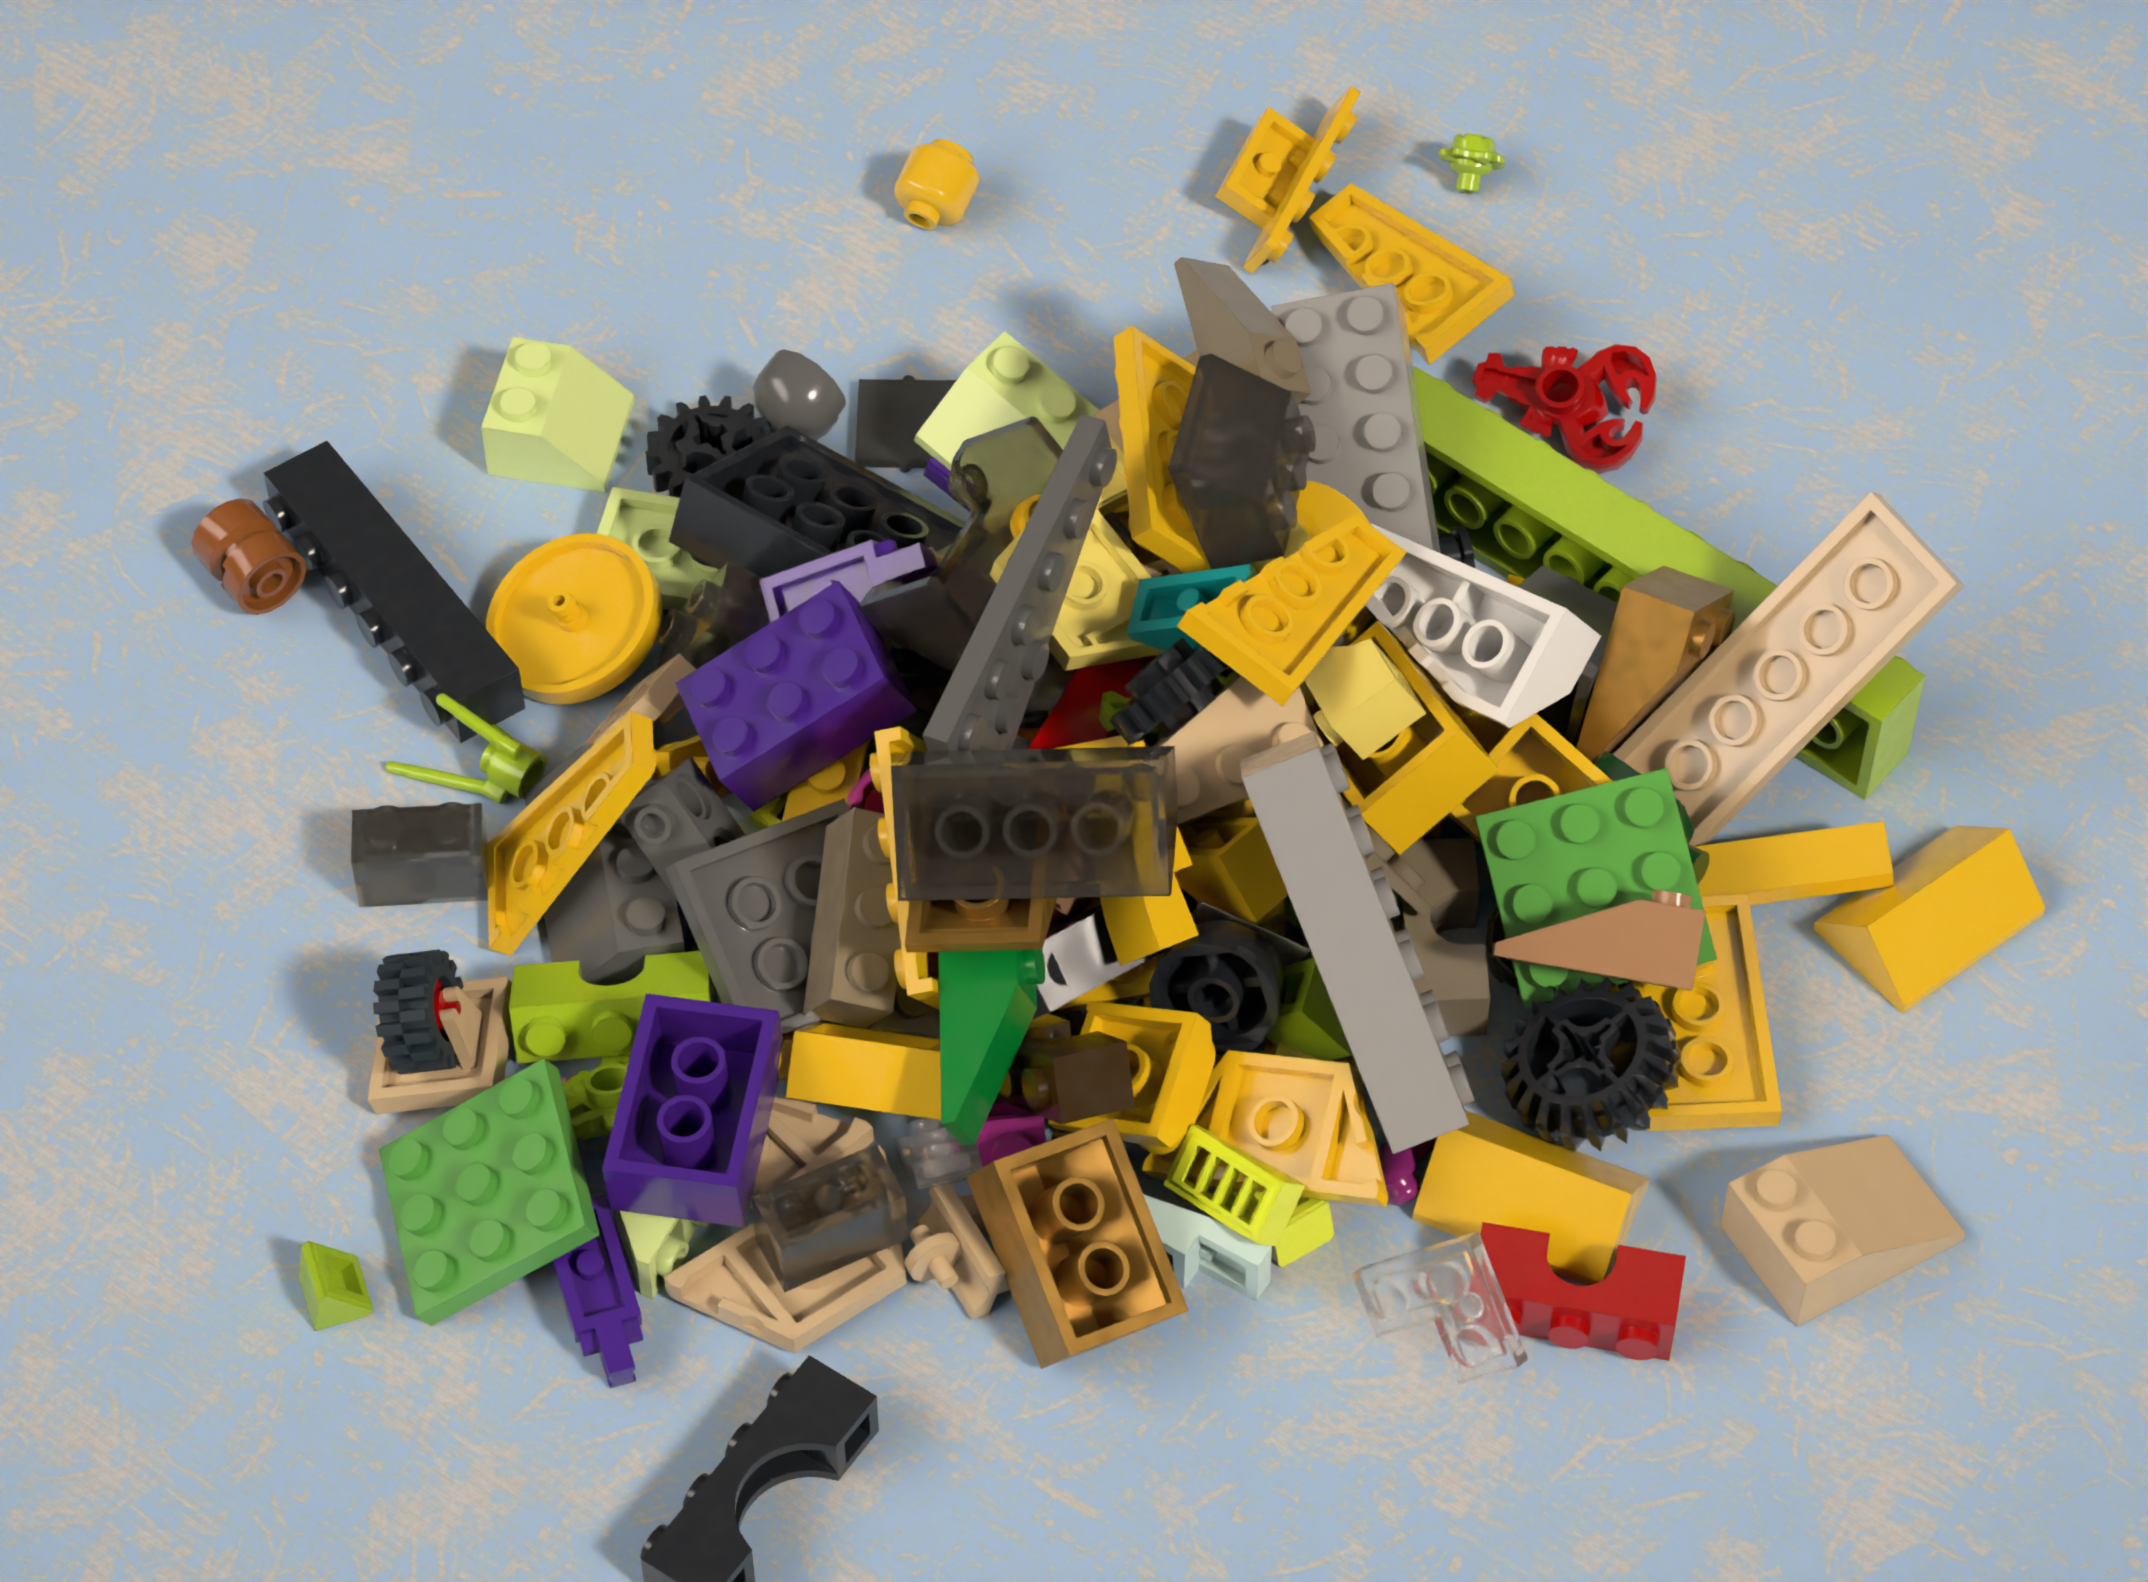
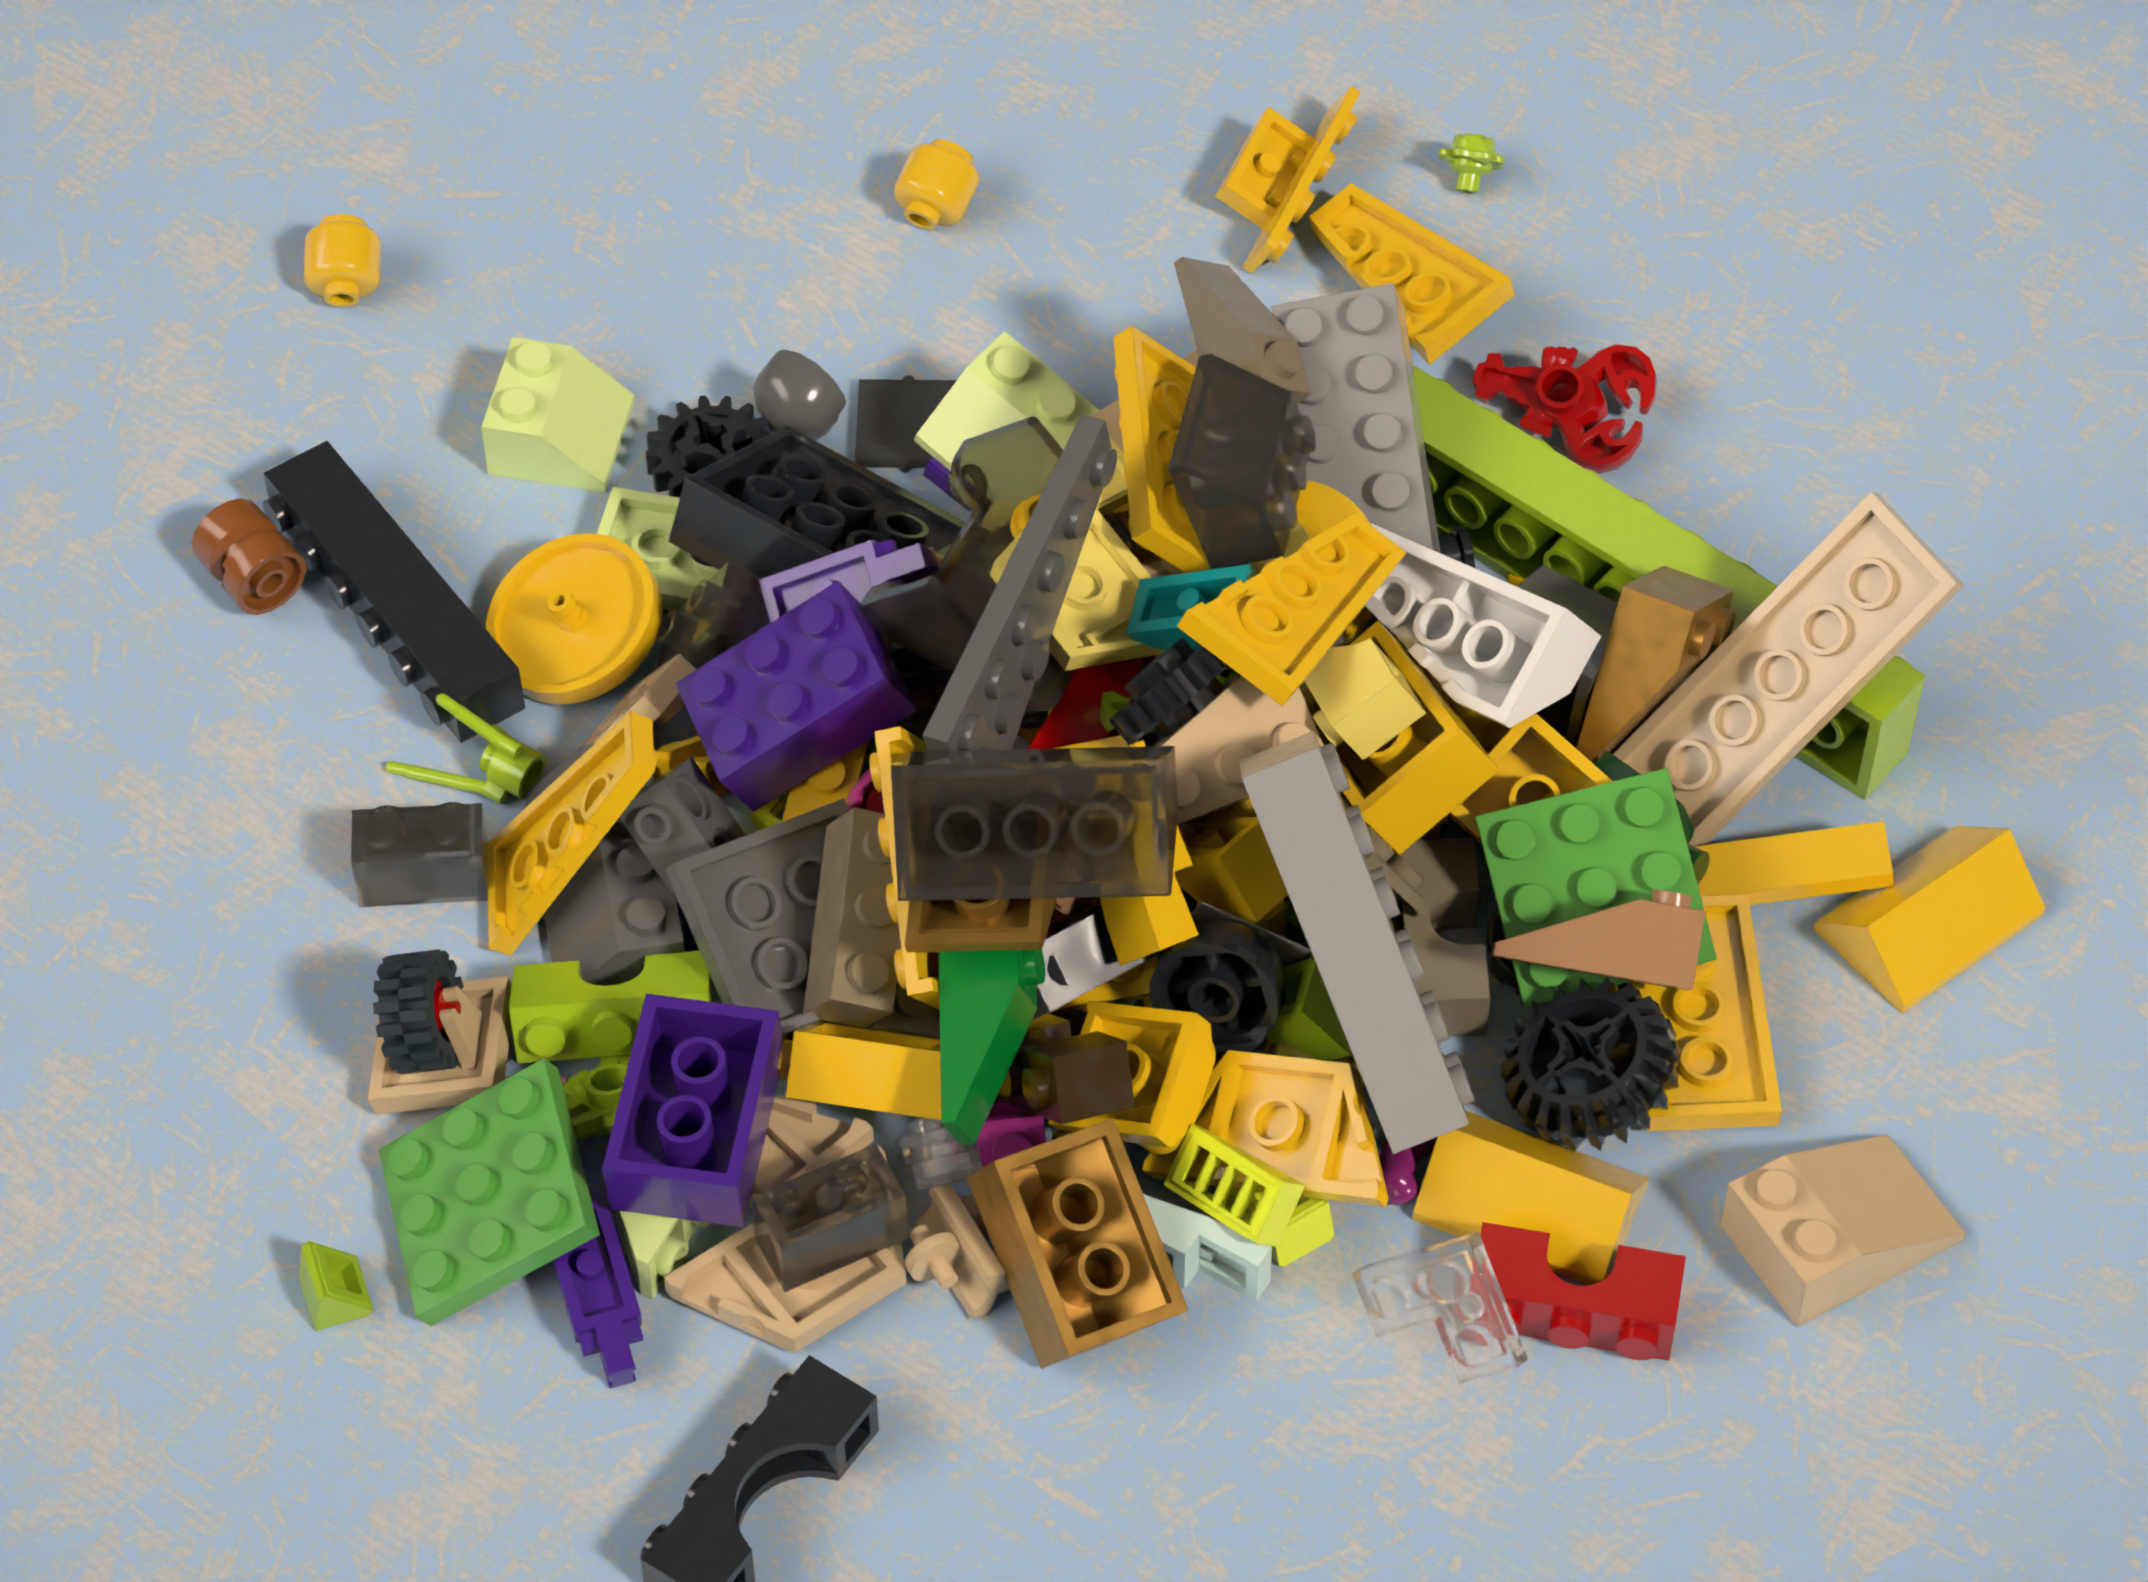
none -> yellow head [303,214,381,307]

